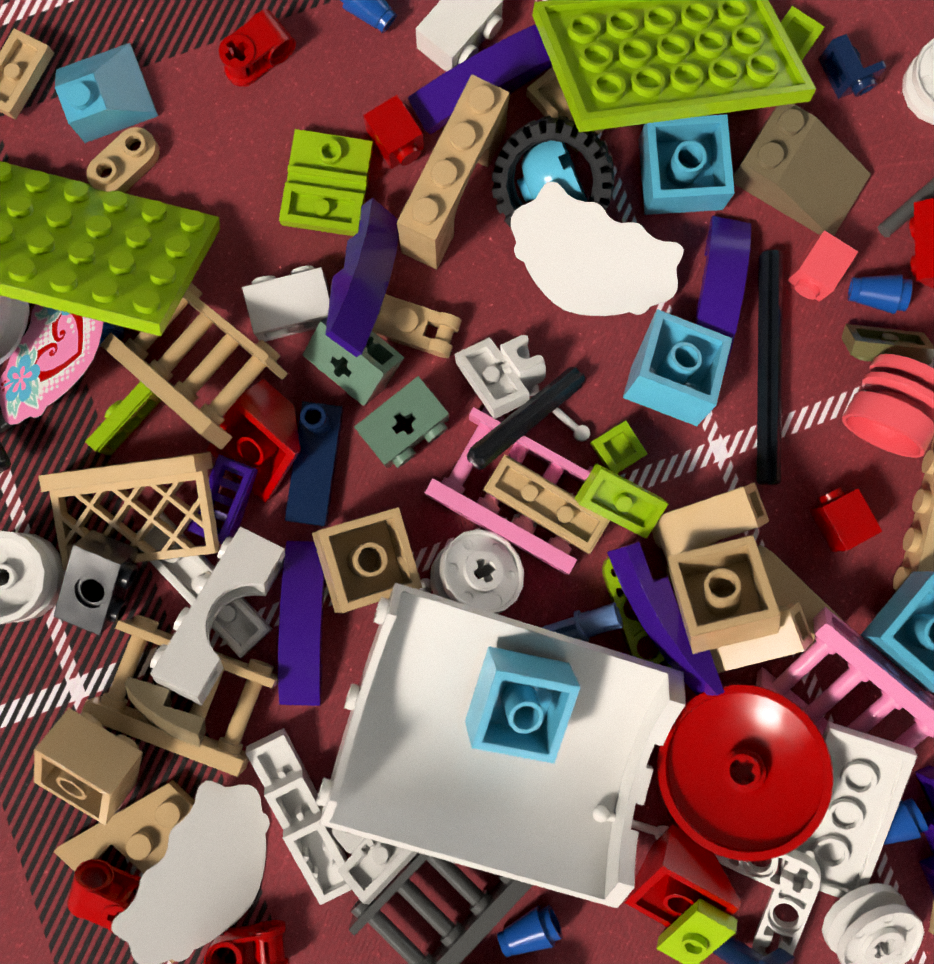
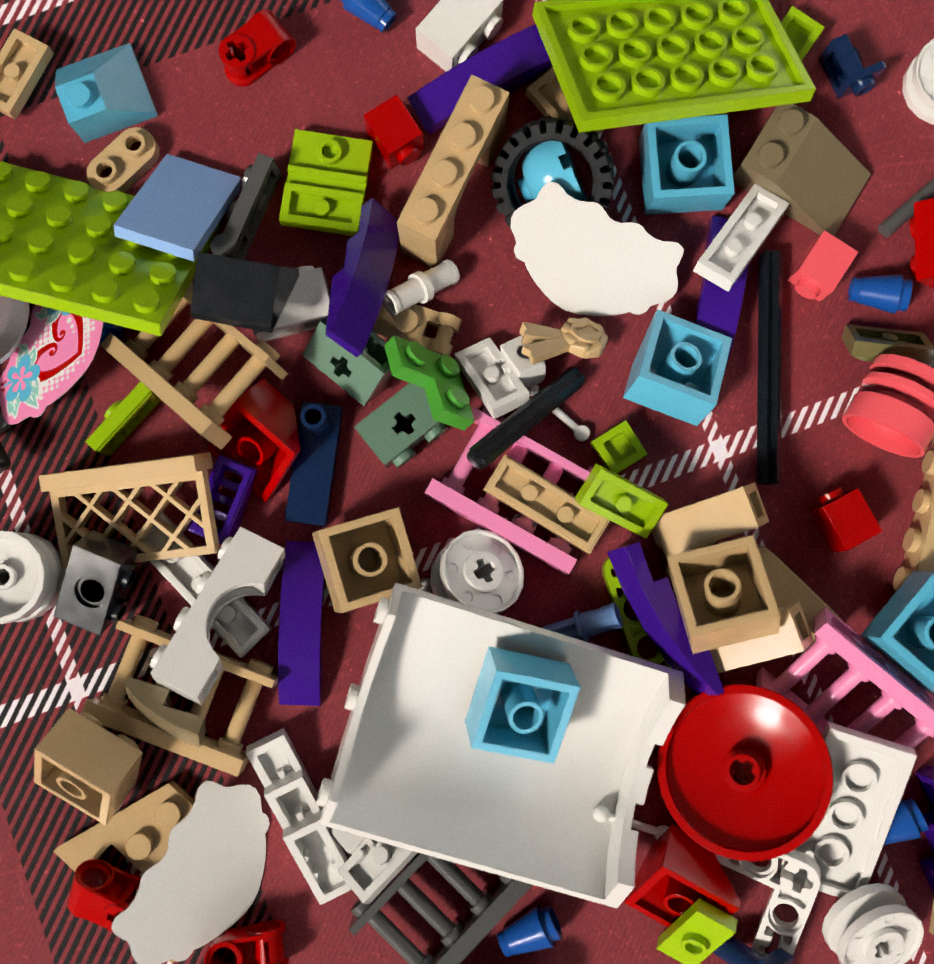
none -> light blue tile [114,154,242,262]
none -> black slope [190,252,300,333]
none -> dark grey plate [210,153,282,259]
none -> white pin [382,259,460,316]
none -> bright green plate [384,335,475,431]
none -> tan piece [519,317,609,364]
none -> white plate [693,184,789,292]

